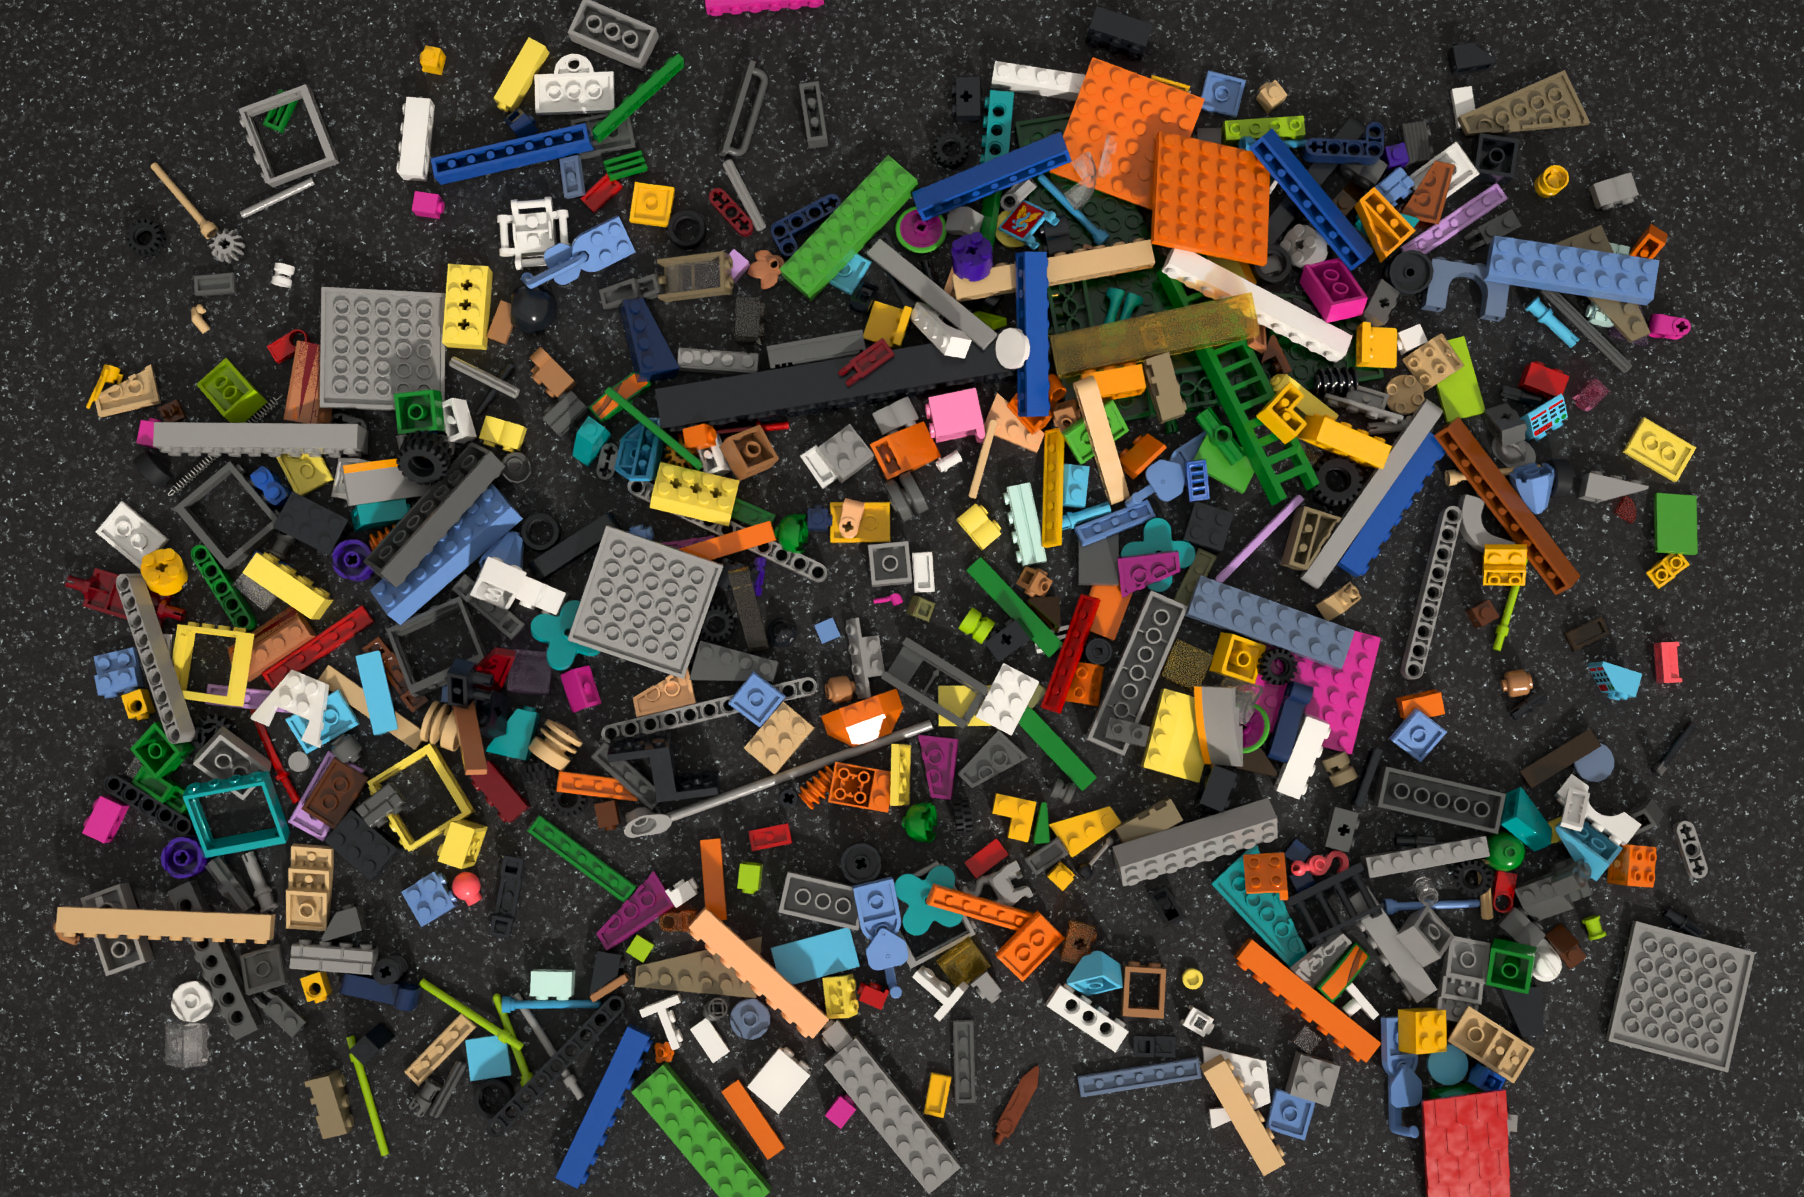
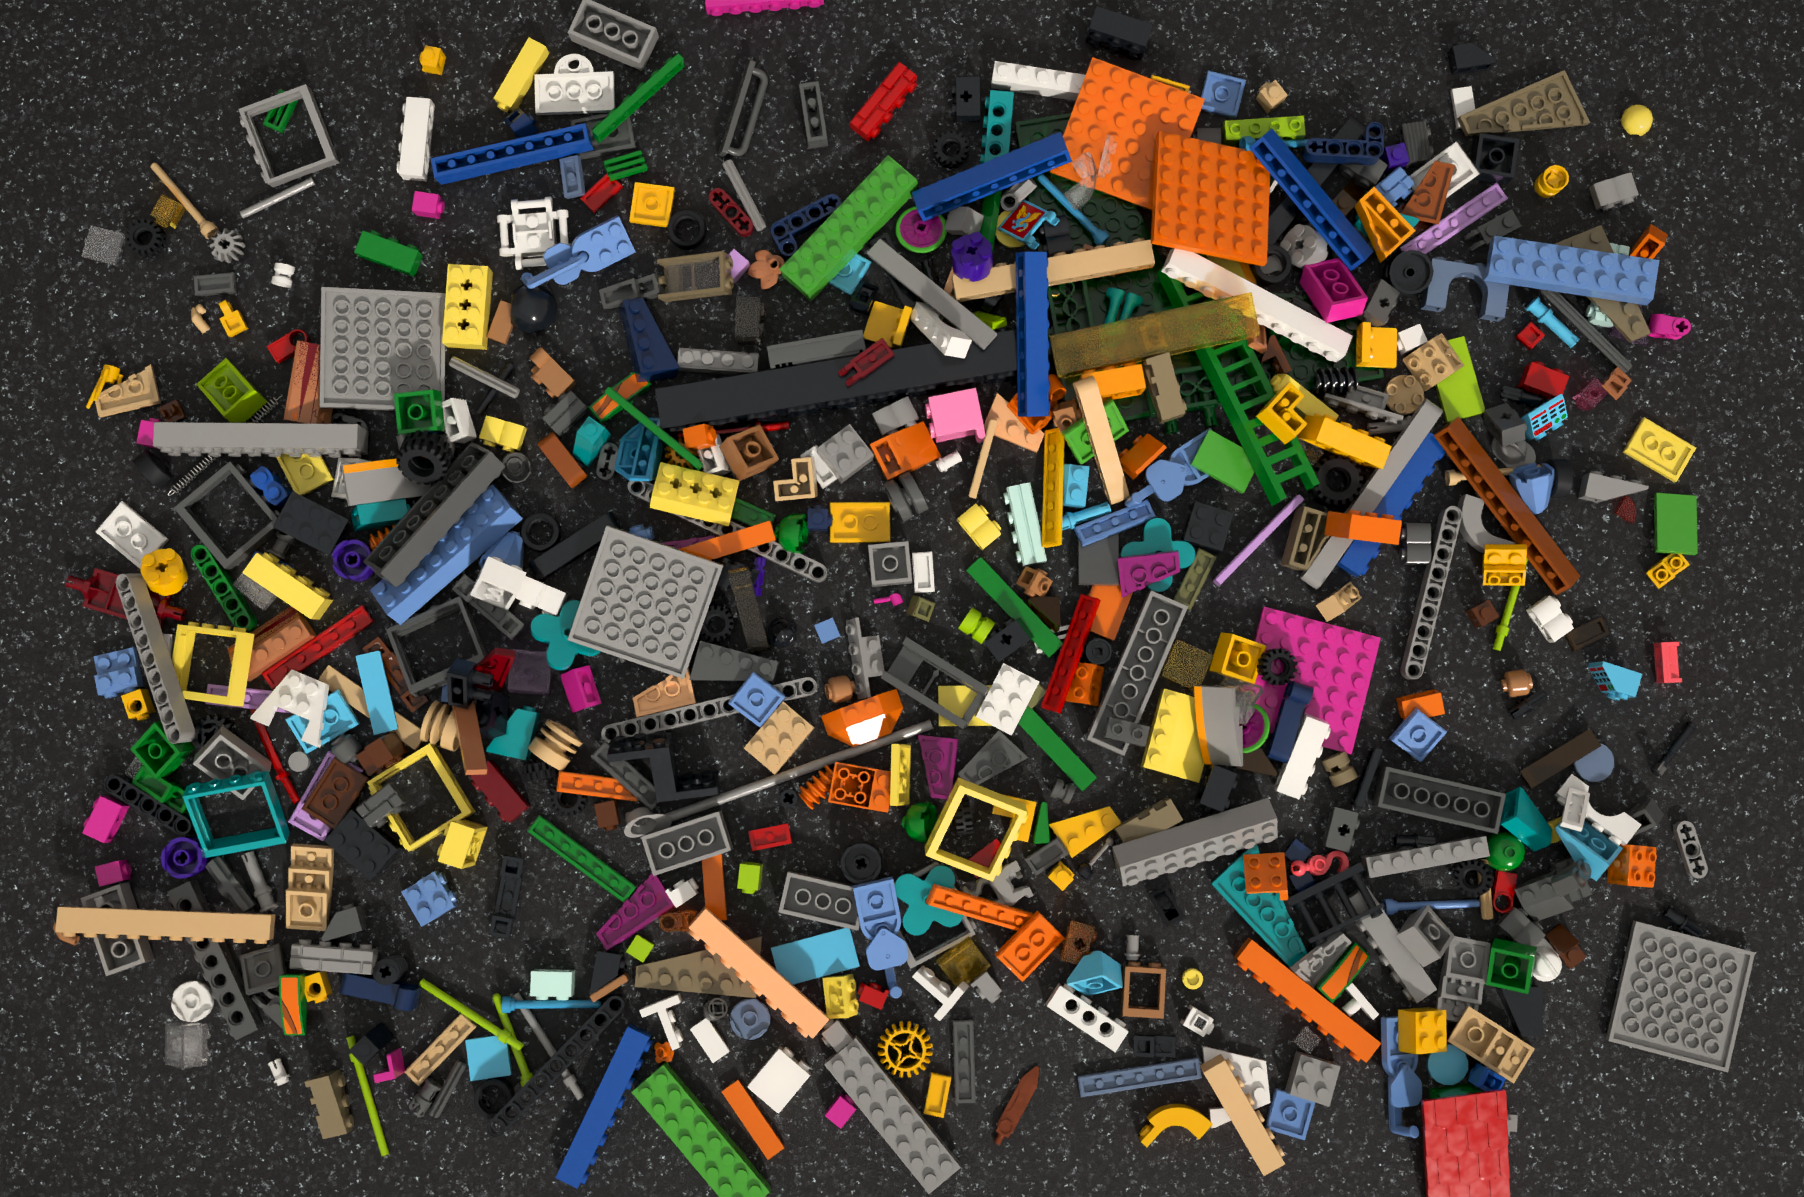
coral piece [452,872,483,906] -> none
light nougat piece [839,498,865,539] -> none
white tile [995,328,1030,369] -> none
blue slope [1184,459,1210,502] -> none
sand blue brick [1185,576,1355,670] -> none
green piece [1195,407,1246,466] -> none
clear brick [1413,877,1439,906] -> none
lime bush [1581,915,1607,940] -> none
none -> clear piece [81,226,125,266]
none -> dark pink brick [95,859,132,887]
none -> clear yellow brick [150,194,186,229]
none -> yellow plate [218,300,249,337]
none -> white pin [268,1058,290,1086]
none -> slope [279,974,307,1035]
none -> green brick [354,230,423,278]
none -> reddish brown brick [356,732,409,776]
none -> dark pink panel [373,1048,405,1083]
none -> dark orange beam [537,431,588,488]
none -> light grey brick [641,811,734,876]
none -> tan brick [773,456,818,501]
none -> red brick [849,62,918,141]
none -> yellow gear [878,1021,933,1077]
none -> light yellow window [924,777,1028,882]
none -> light grey pin [1124,935,1141,960]
none -> yellow arch [1139,1104,1213,1147]
none -> orange wedge [1324,510,1402,545]
none -> dark grey brick [1399,523,1431,565]
none -> red tile [1515,322,1545,350]
none -> white brick [1526,596,1574,643]
none -> nougat slope [1602,366,1632,400]
none -> light yellow hair [1621,105,1653,136]

